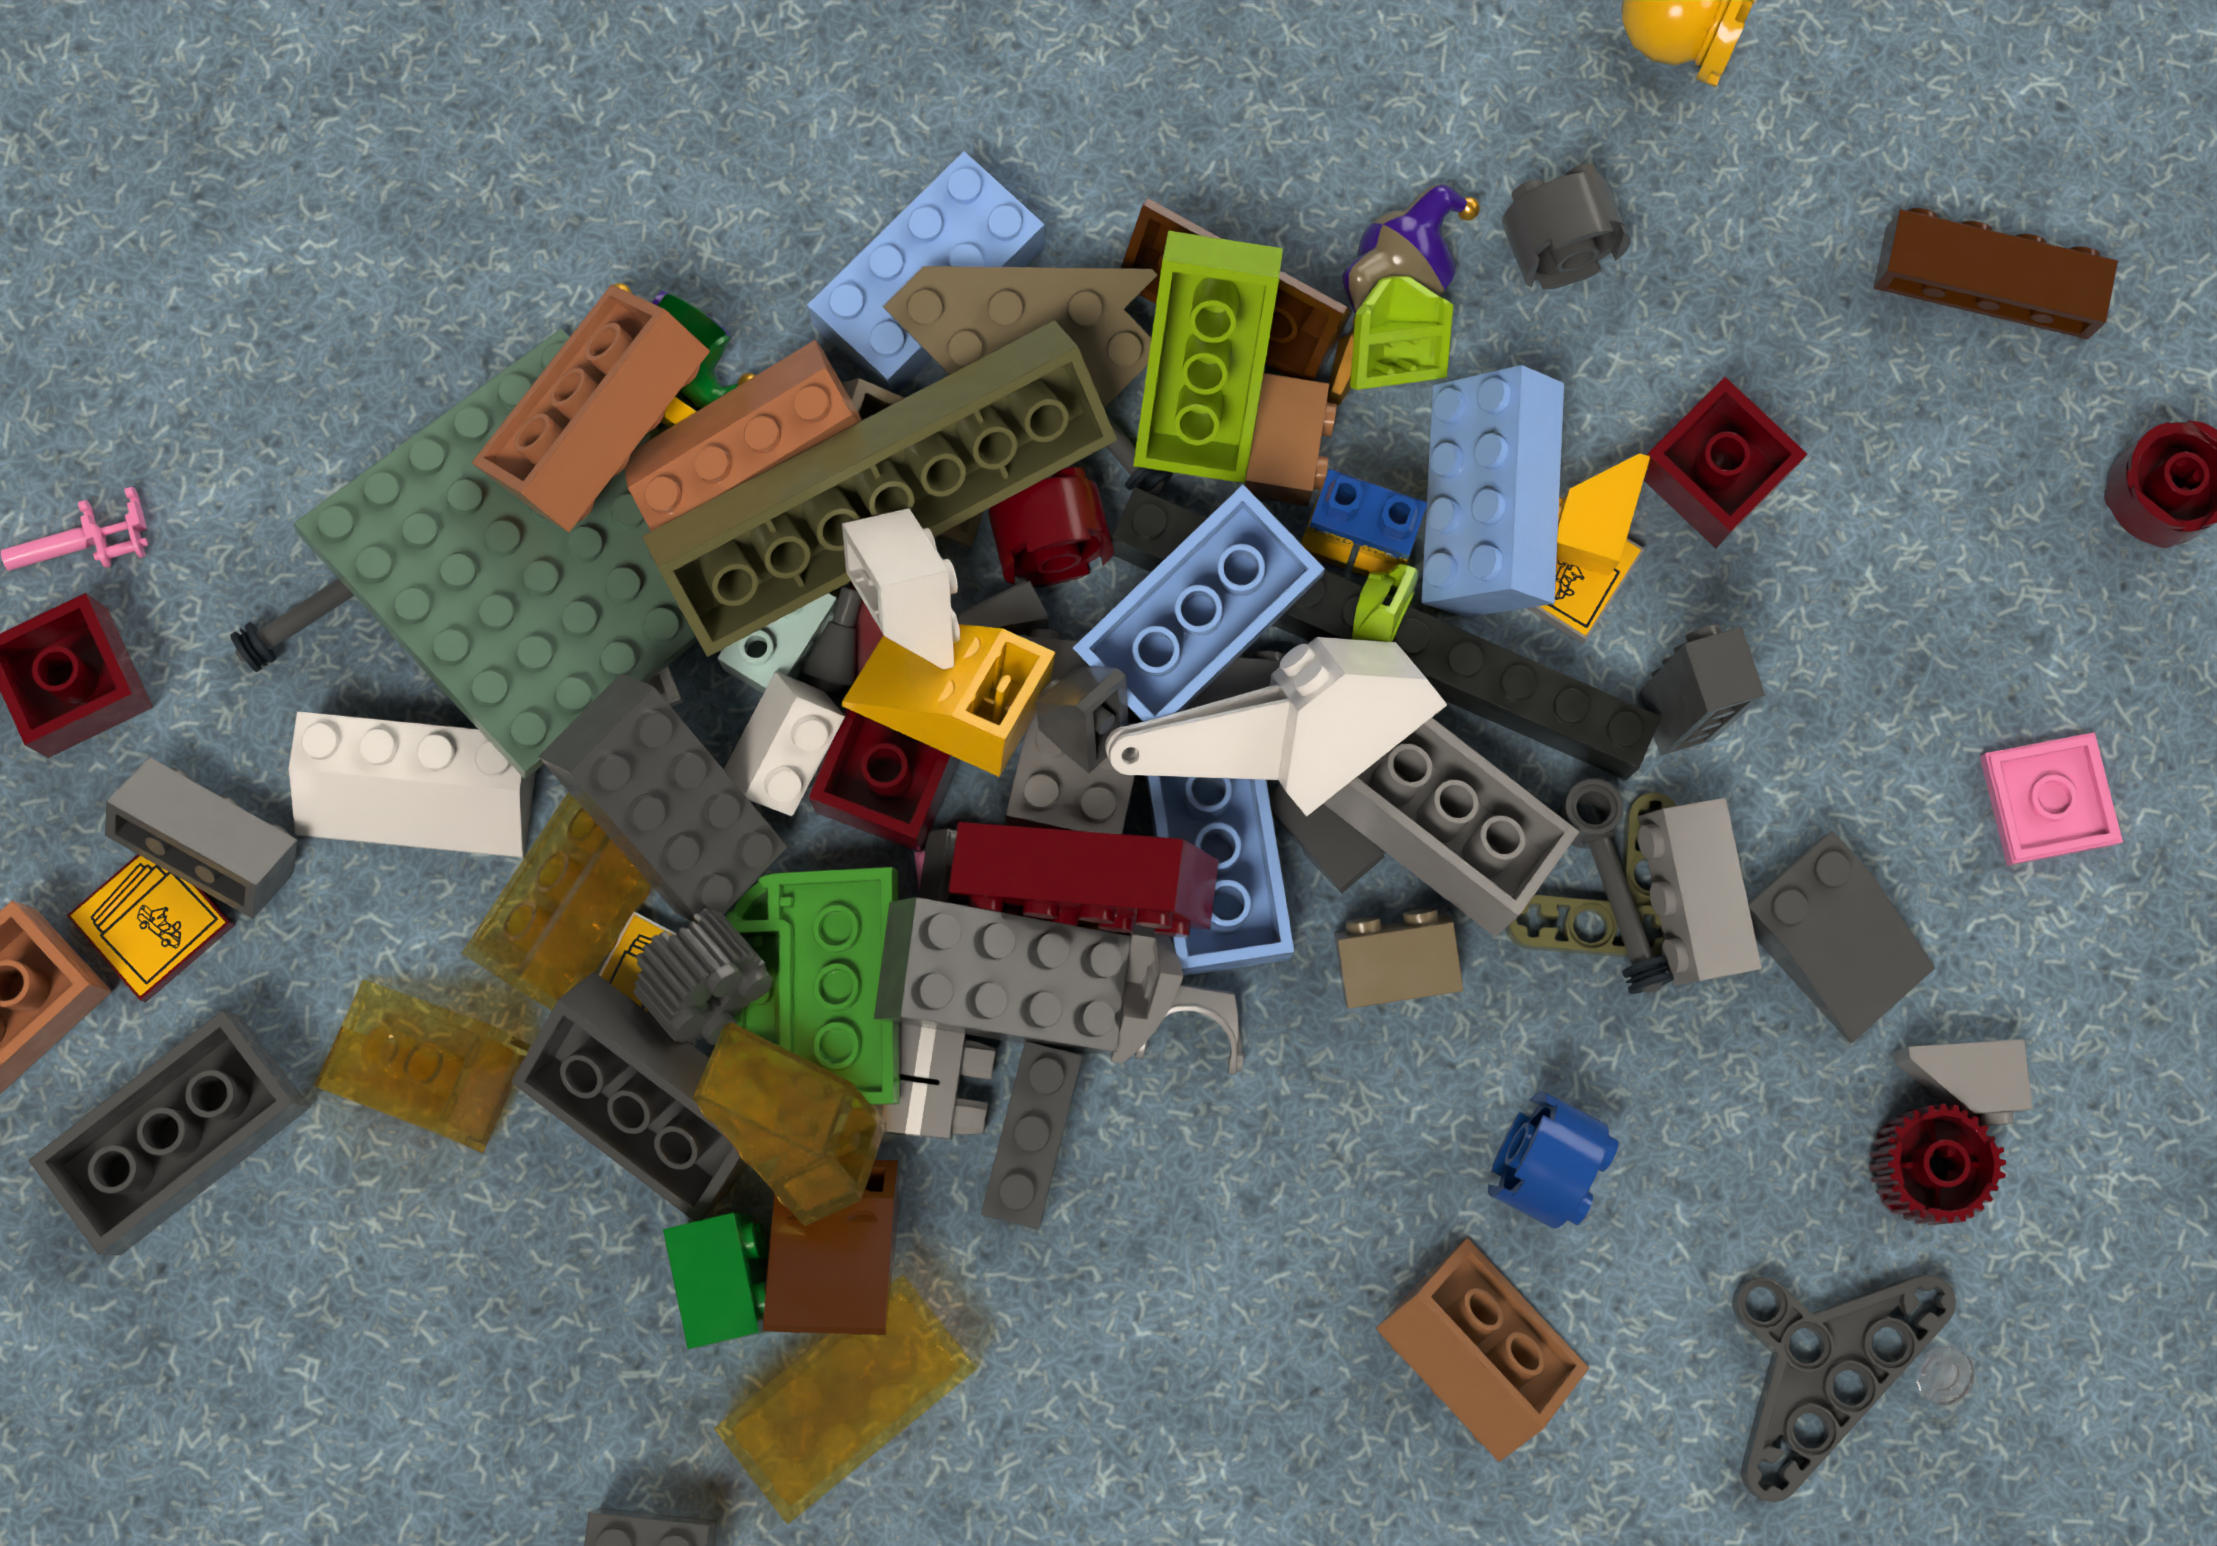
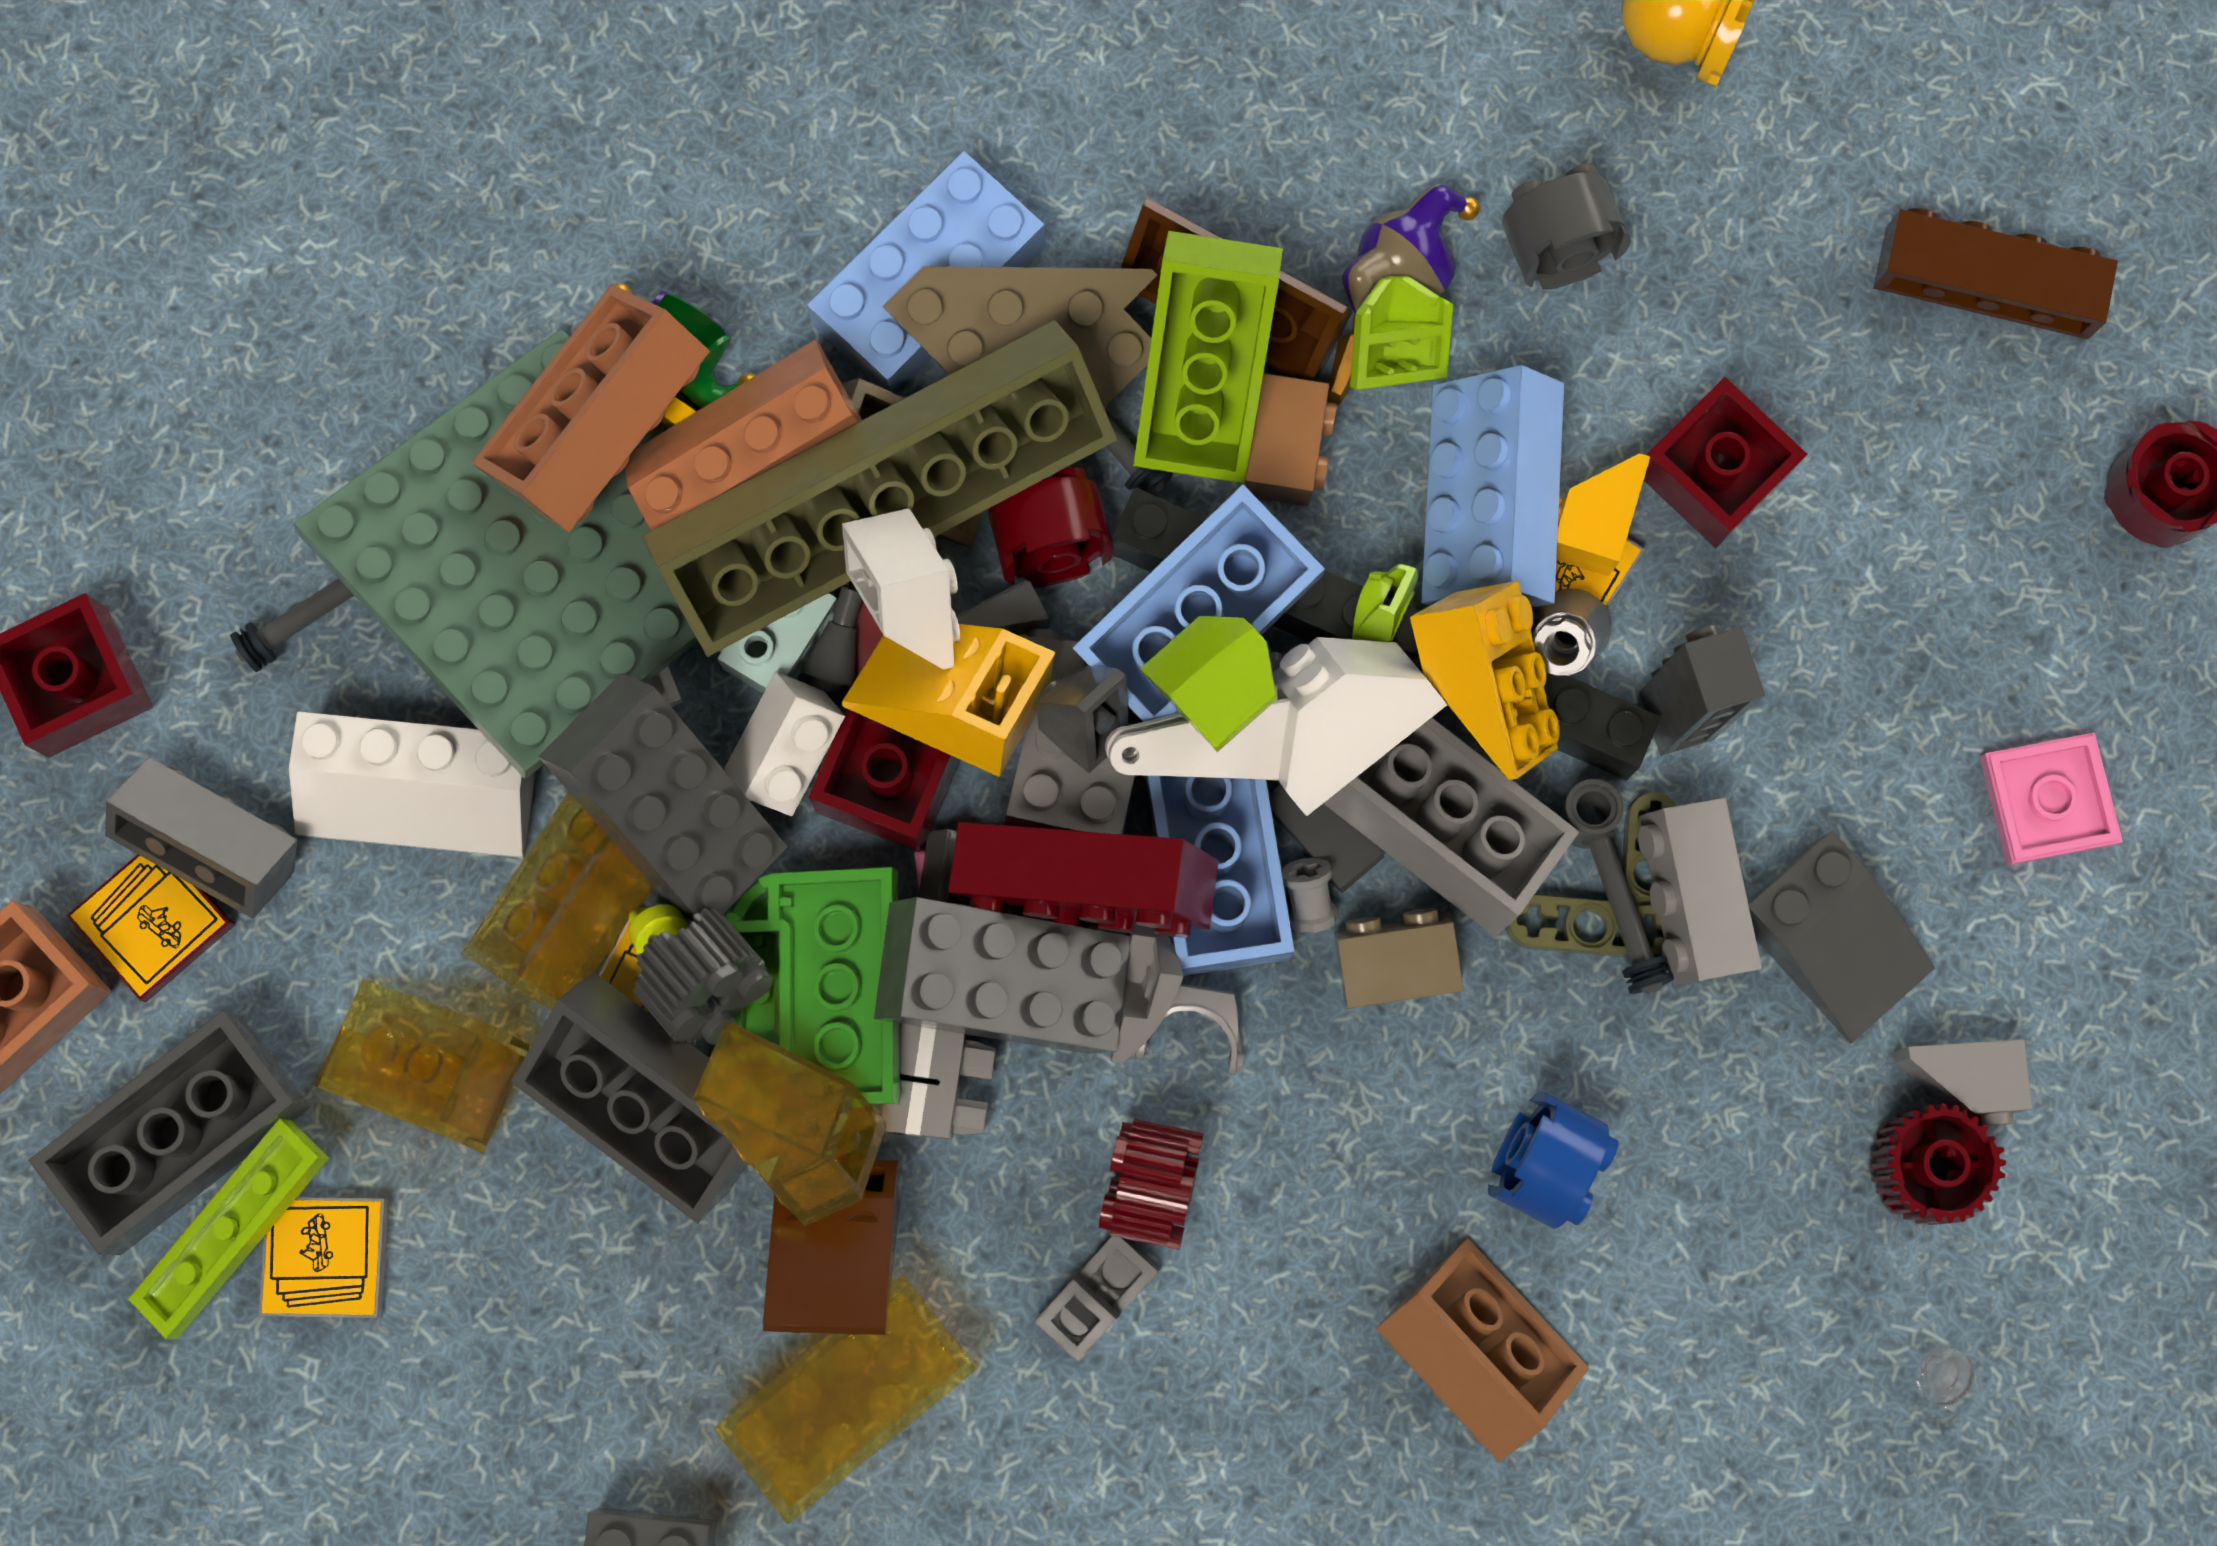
bright pink piece [1,486,149,571] -> none
green brick [663,1212,769,1349] -> none
dark grey brick [981,1041,1082,1230] -> none
blue hips [1300,469,1428,577] -> none
dark grey beam [1732,1275,1956,1502] -> none
none -> lime plate [128,1118,330,1339]
none -> yellow tile [259,1197,389,1318]
none -> neon yellow tile [628,904,689,954]
none -> dark grey slope [1035,1236,1162,1362]
none -> dark red brick [1099,1119,1204,1250]
none -> lime slope [1140,616,1278,753]
none -> light grey bush [1281,858,1339,933]
none -> yellow slope [1410,580,1560,780]
none -> dark grey plant [1532,589,1611,676]

